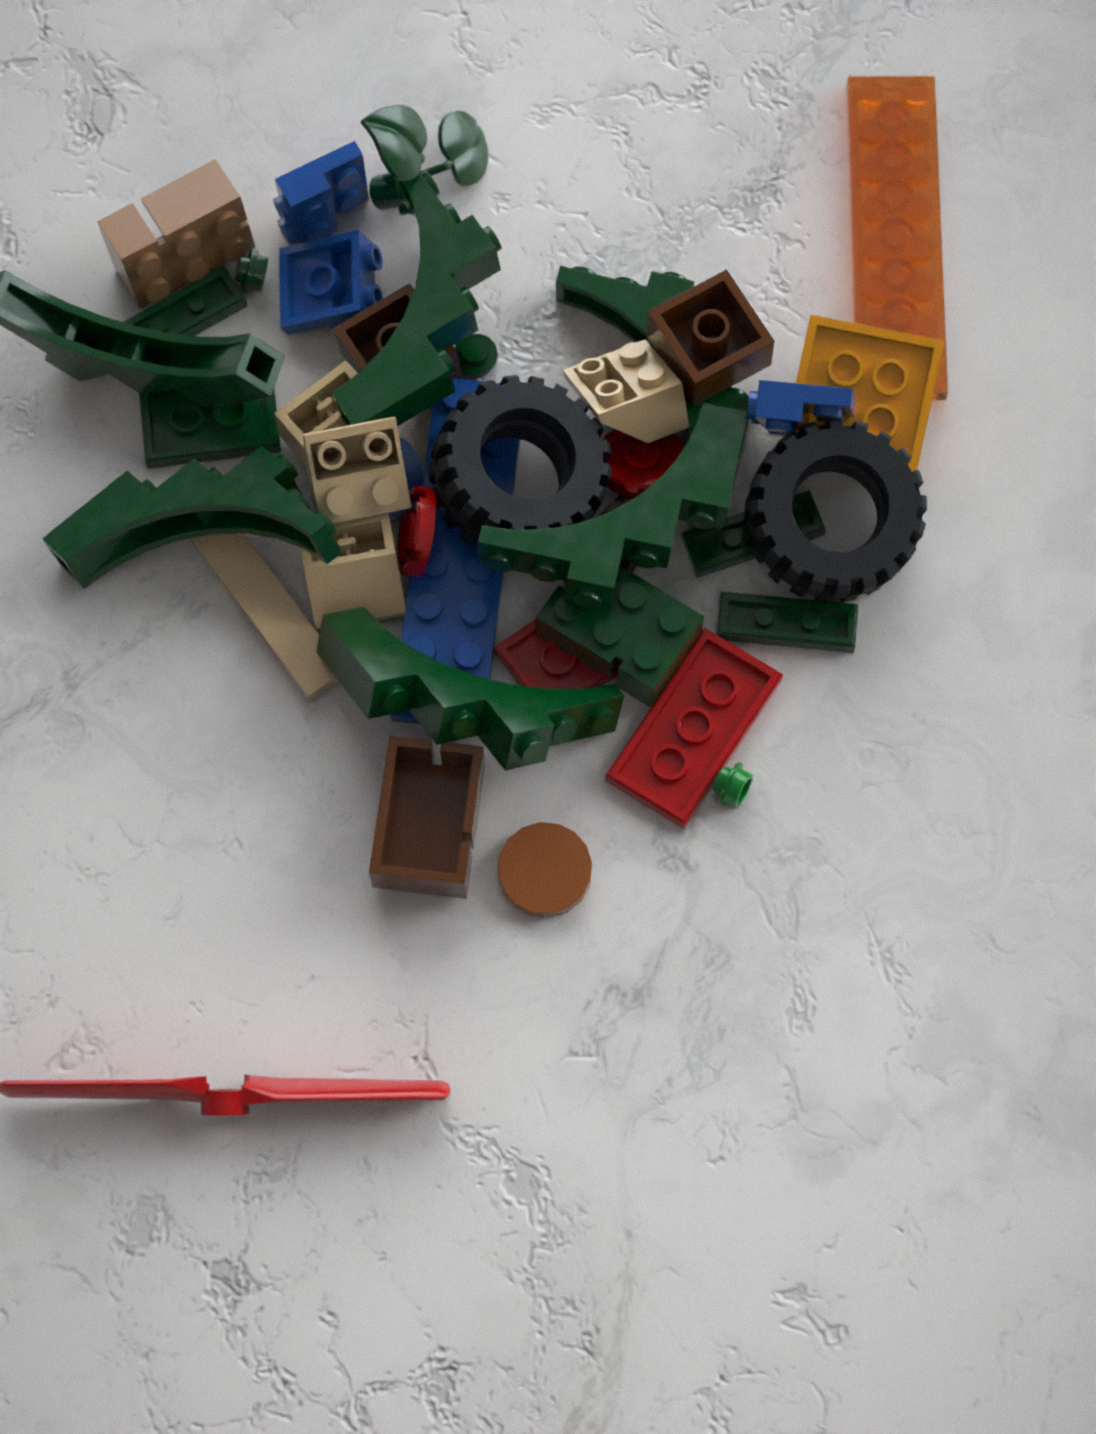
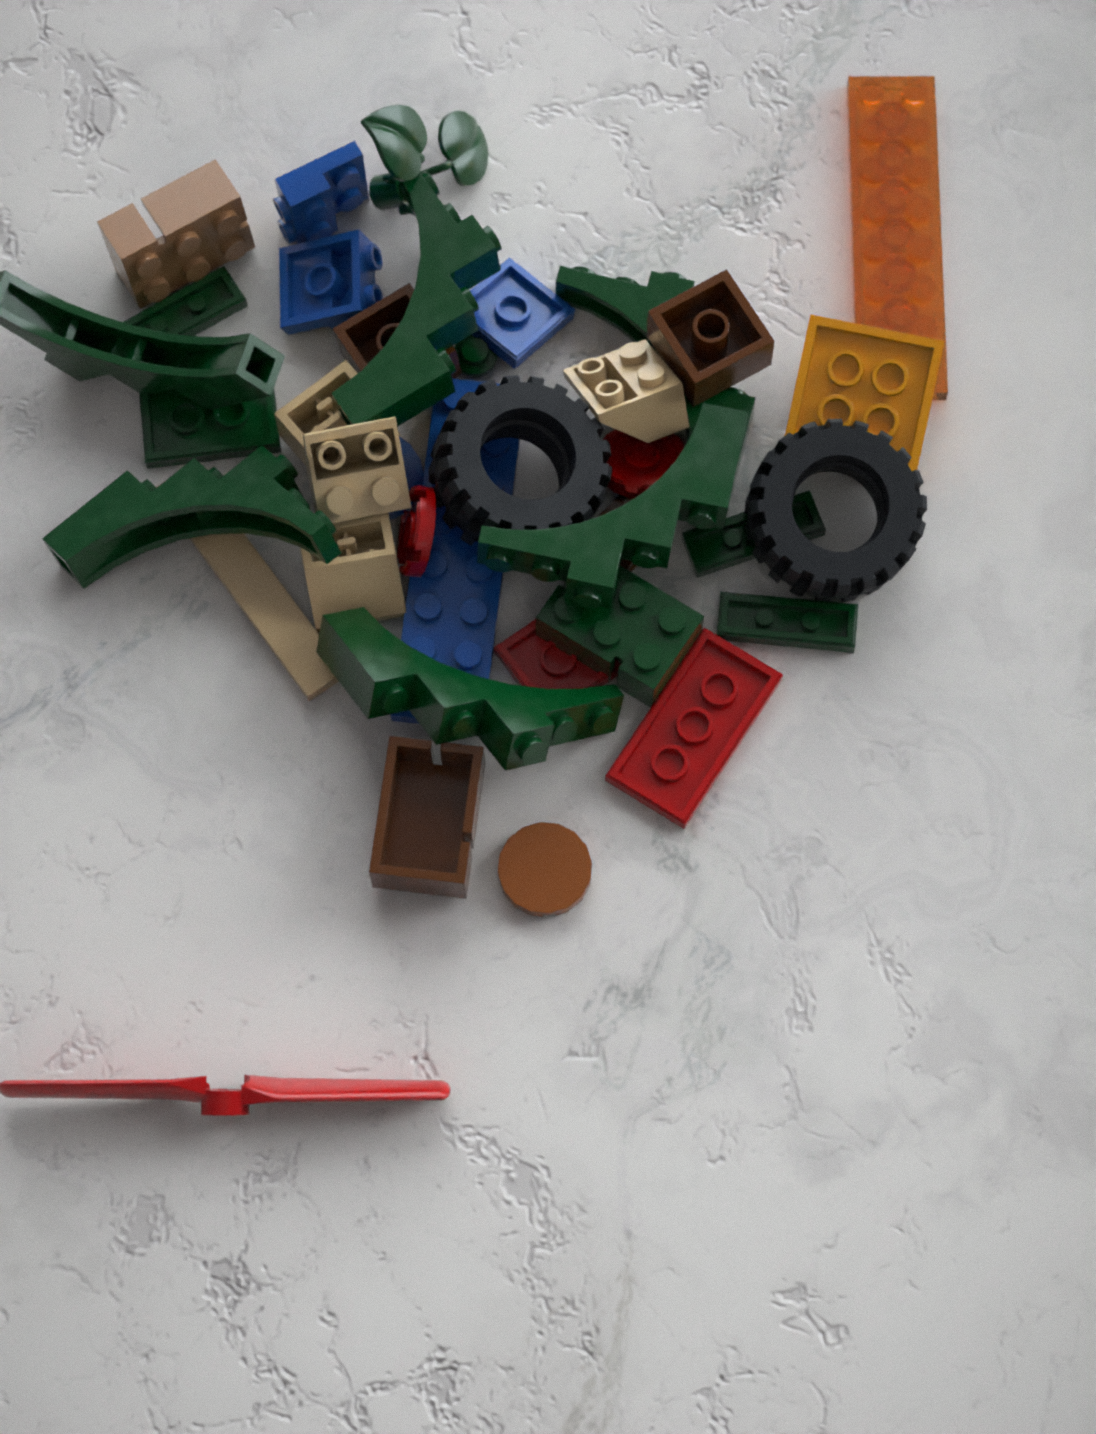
dark green plate [234,248,268,293] -> none
green plate [713,762,753,808] -> none
blue plate [747,380,857,437] -> none
none -> blue plate [470,257,575,369]

